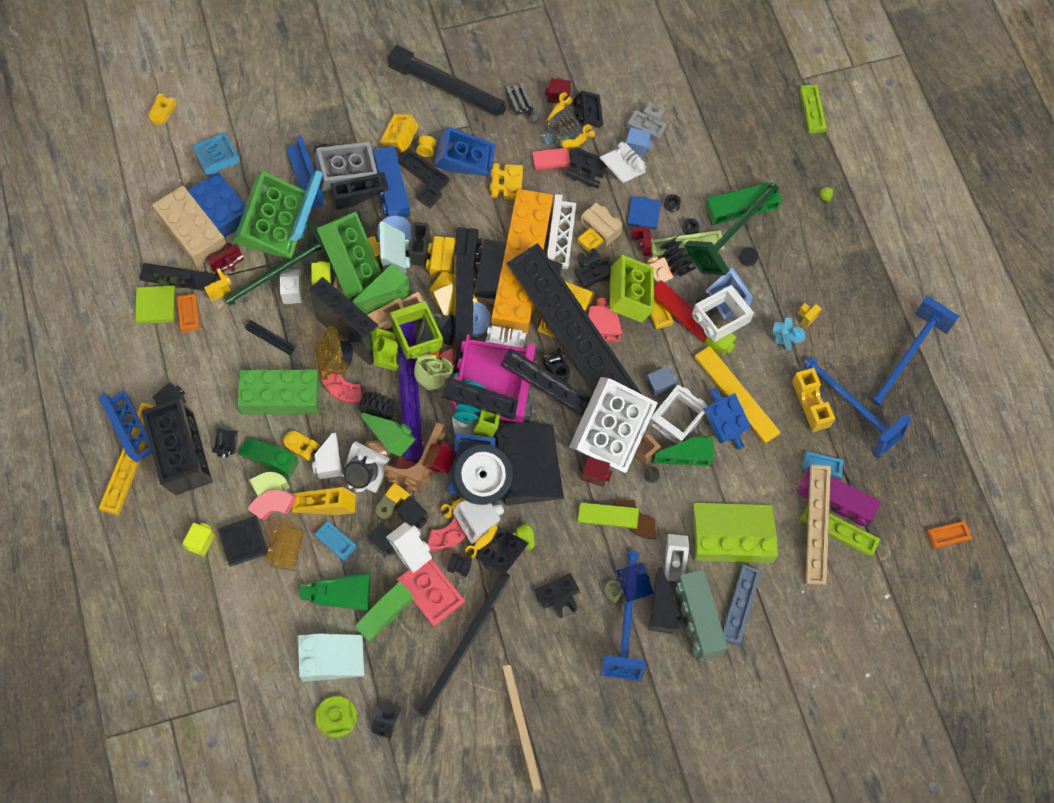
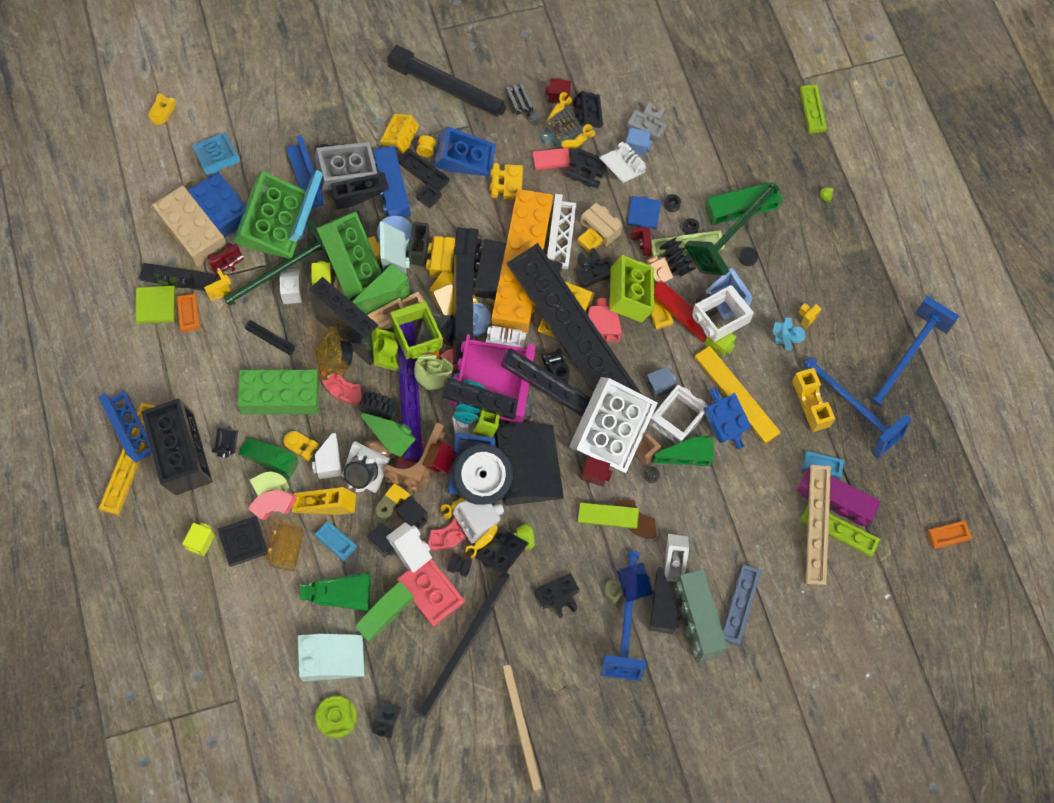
black brick [152,382,186,406] -> none
lime slope [693,503,778,563] -> none

